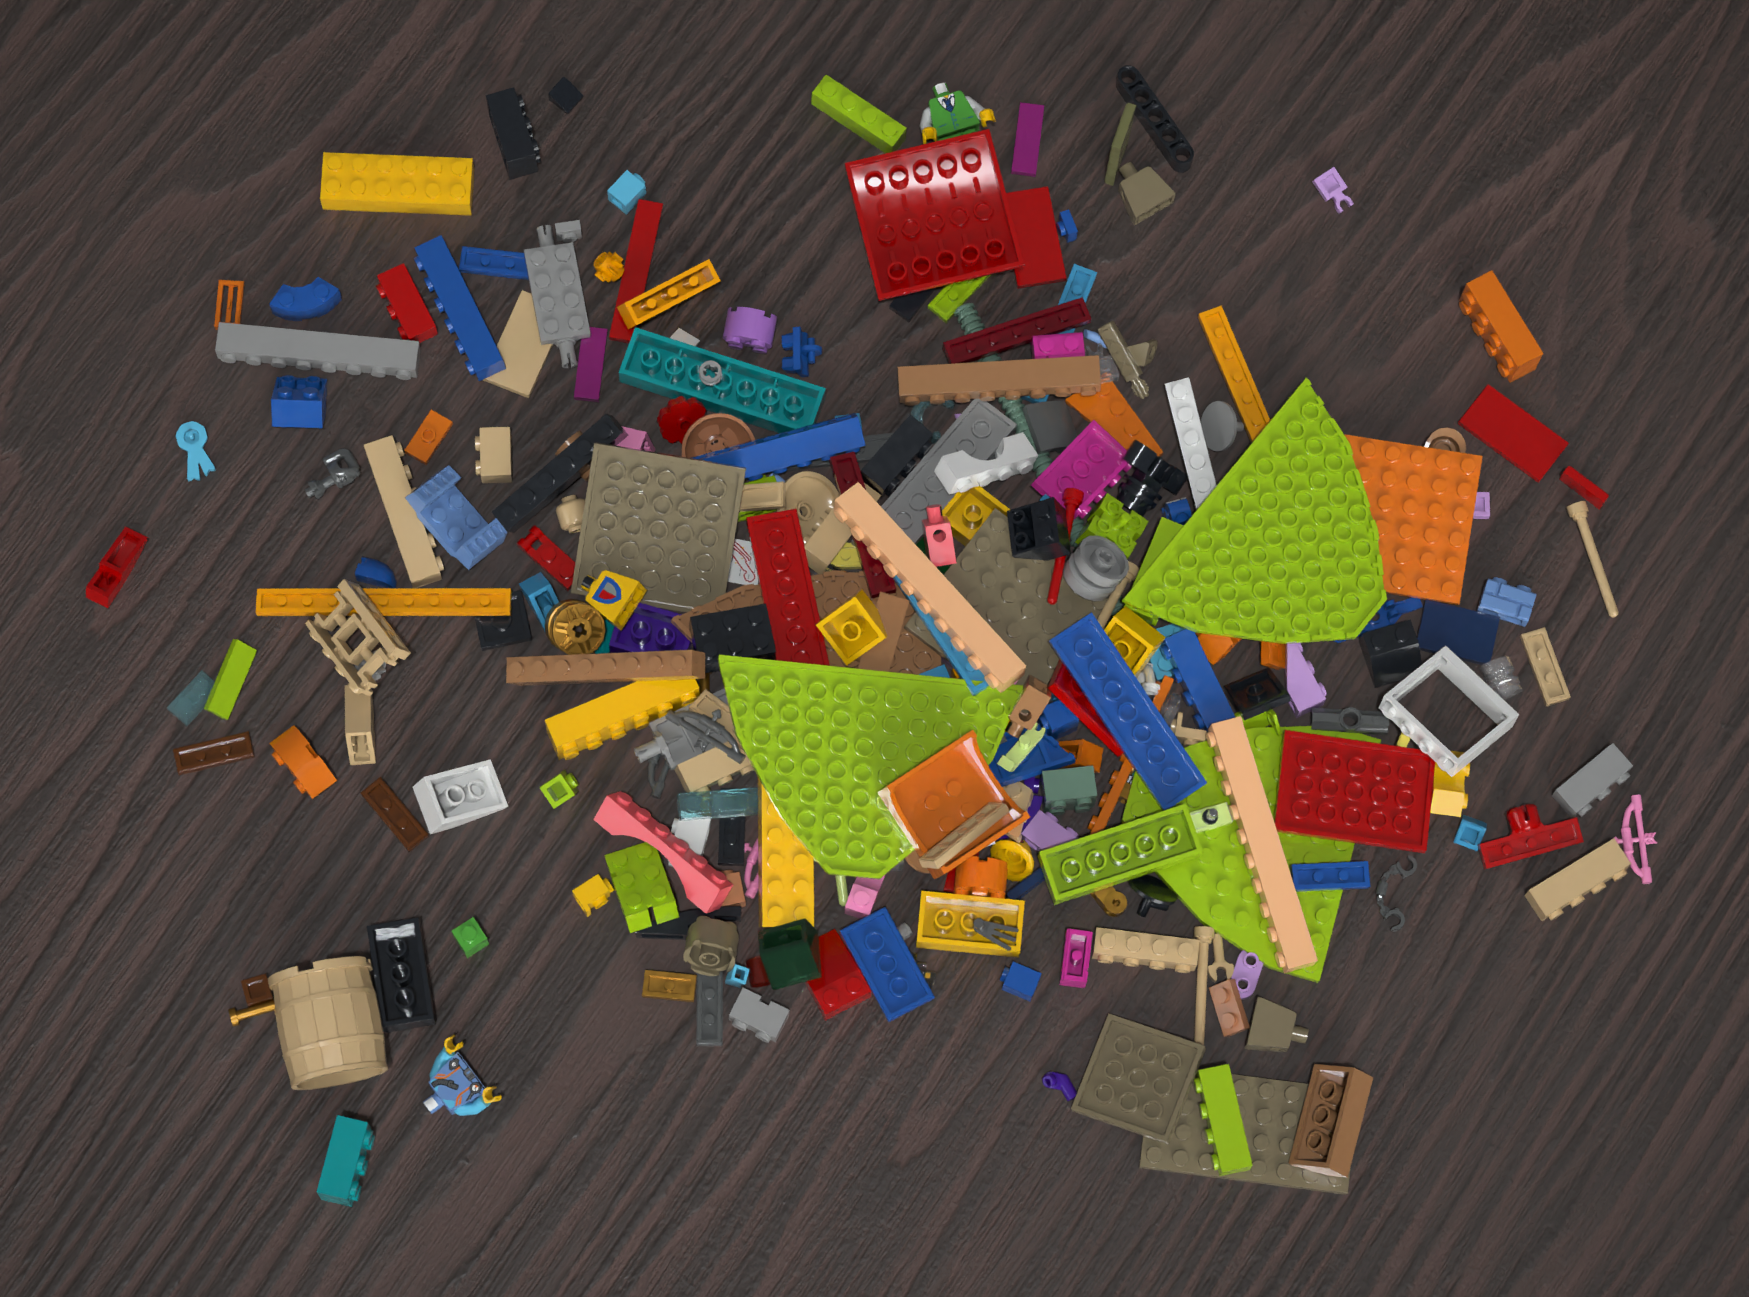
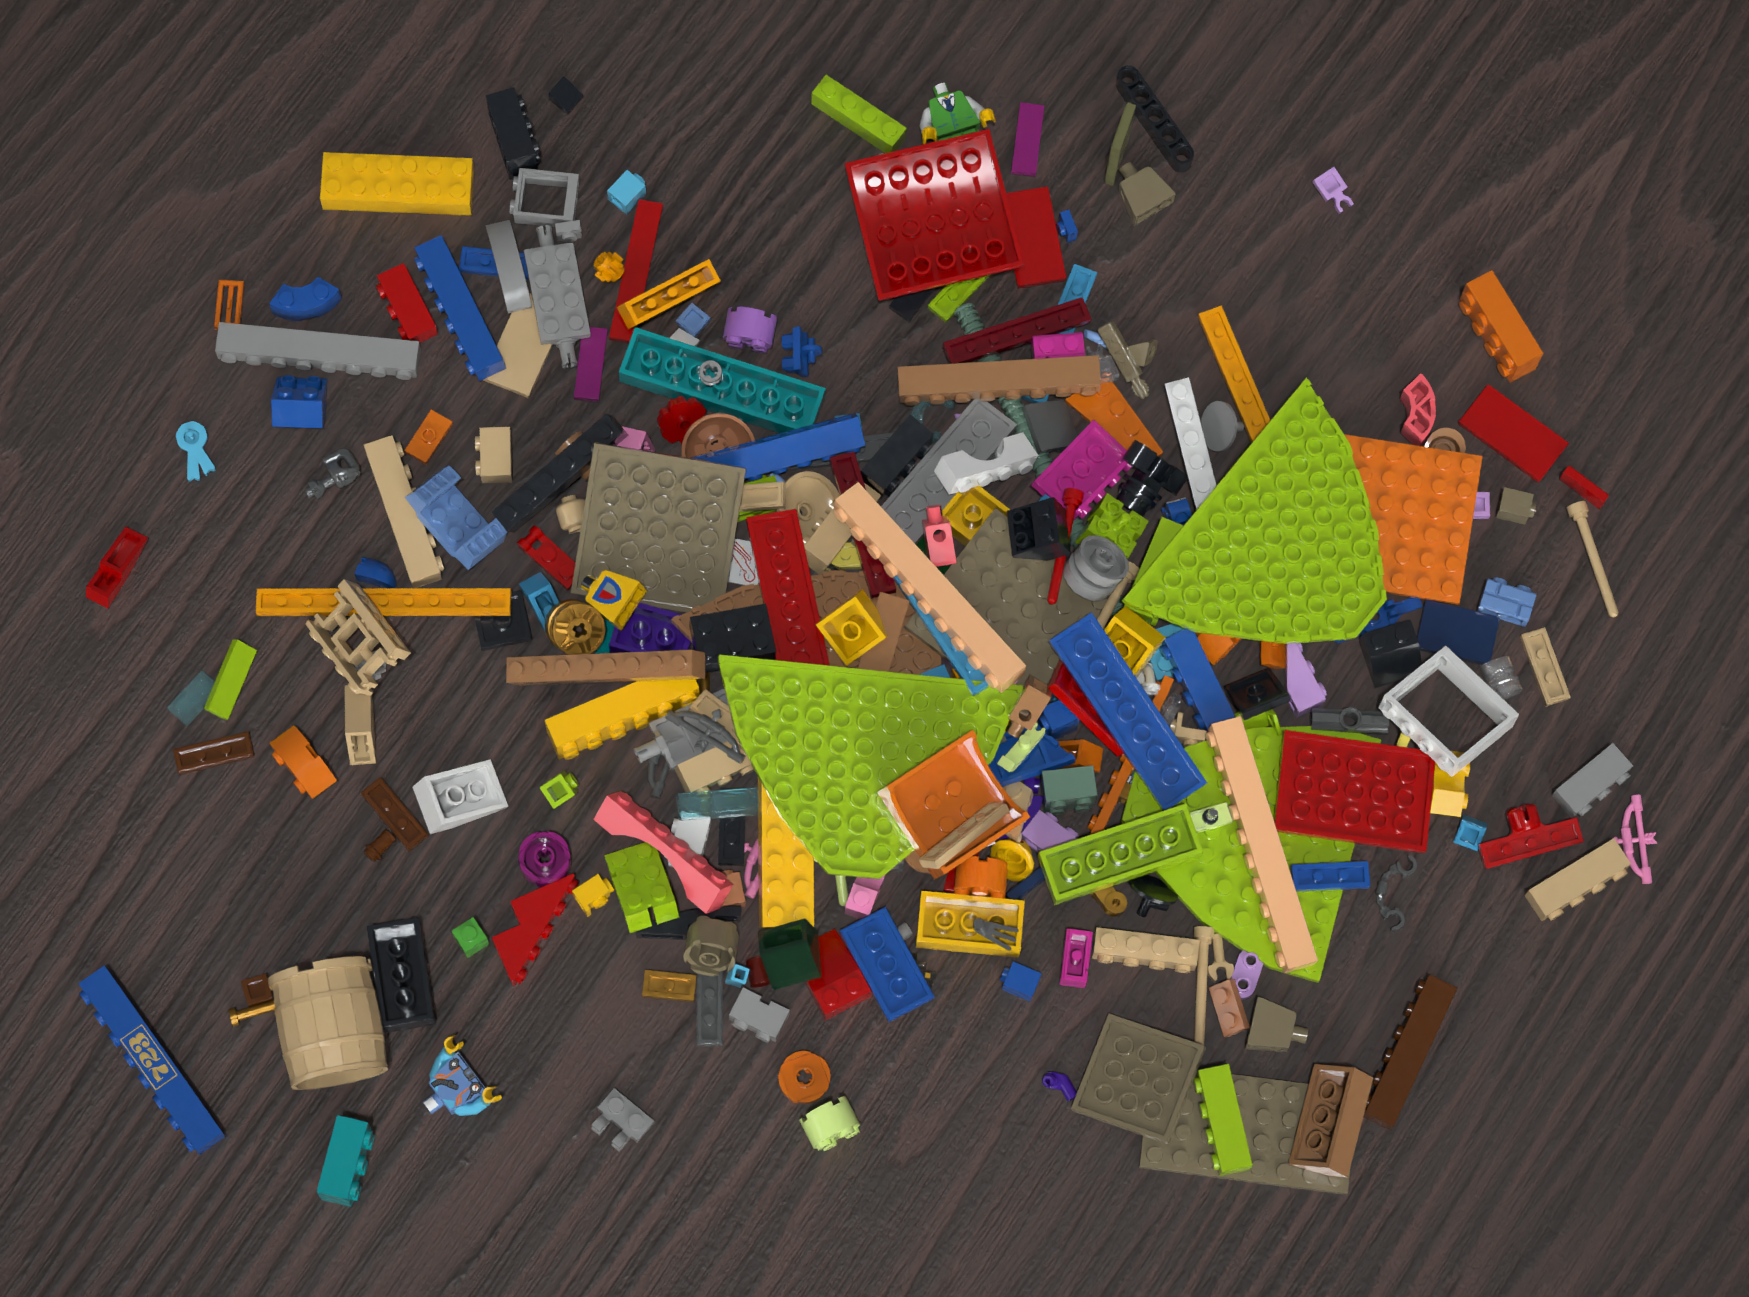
none -> blue brick [78,965,225,1155]
none -> reddish brown pin [363,829,396,862]
none -> light grey slope [485,220,532,313]
none -> red slope [492,873,579,986]
none -> light grey window [510,168,580,227]
none -> magenta brick [518,831,572,888]
none -> light grey plate [591,1088,654,1152]
none -> medium blue tile [676,303,711,338]
none -> orange plate [778,1051,831,1104]
none -> yellowish green brick [799,1096,860,1151]
none -> reddish brown brick [1363,974,1458,1130]
none -> coral brick [1400,374,1436,446]
none -> dark tan brick [1495,487,1536,525]

